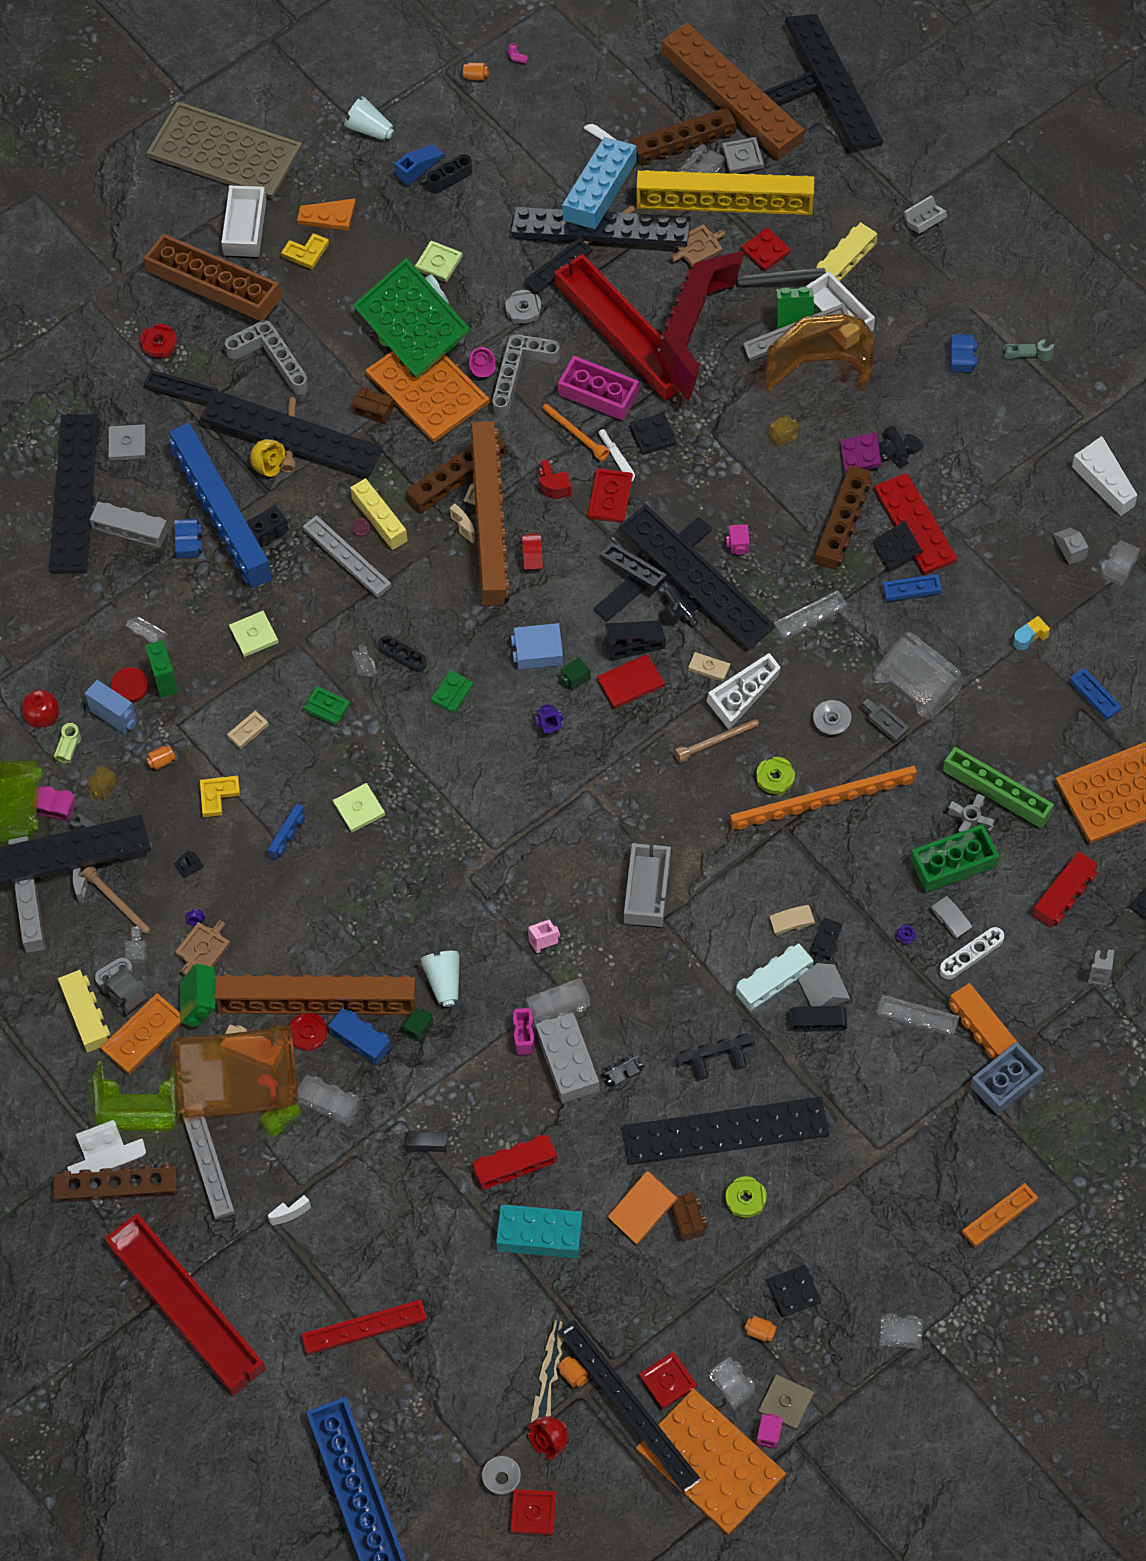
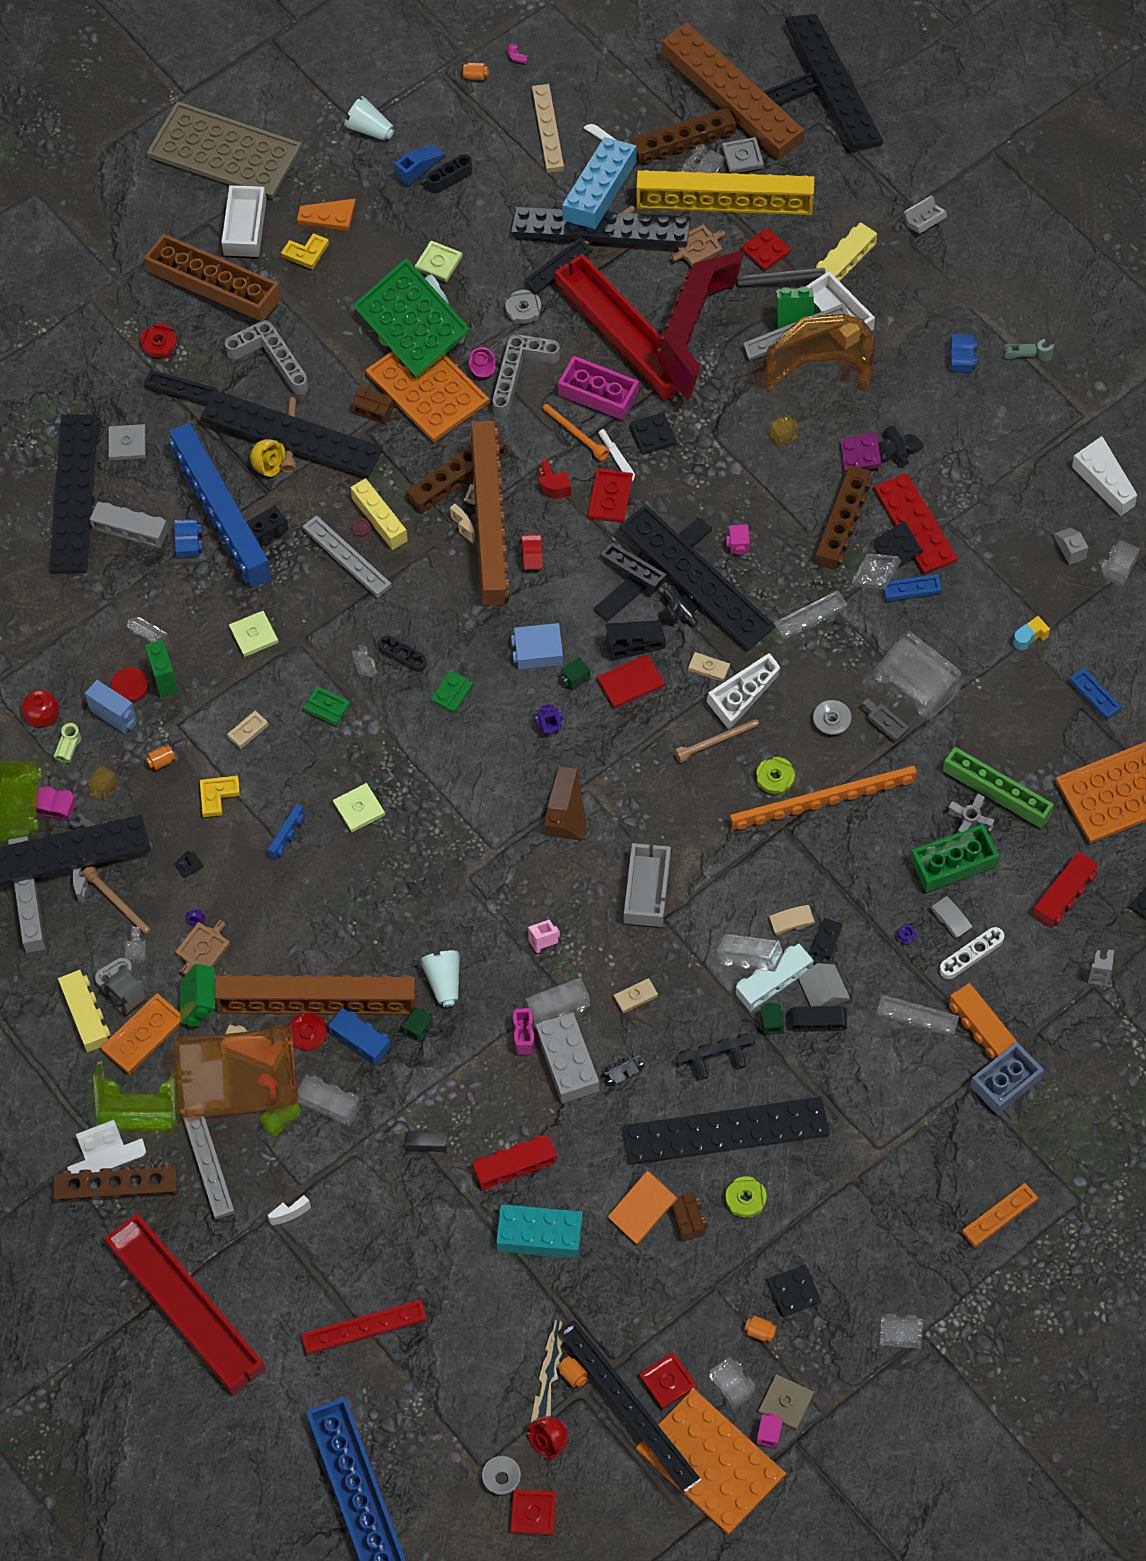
none -> tan plate [532,84,564,173]
none -> reddish brown wedge [544,766,586,841]
none -> tan plate [614,978,658,1014]
none -> clear brick [717,934,783,972]
none -> dark green brick [760,1003,784,1036]
none -> clear plate [852,553,901,590]

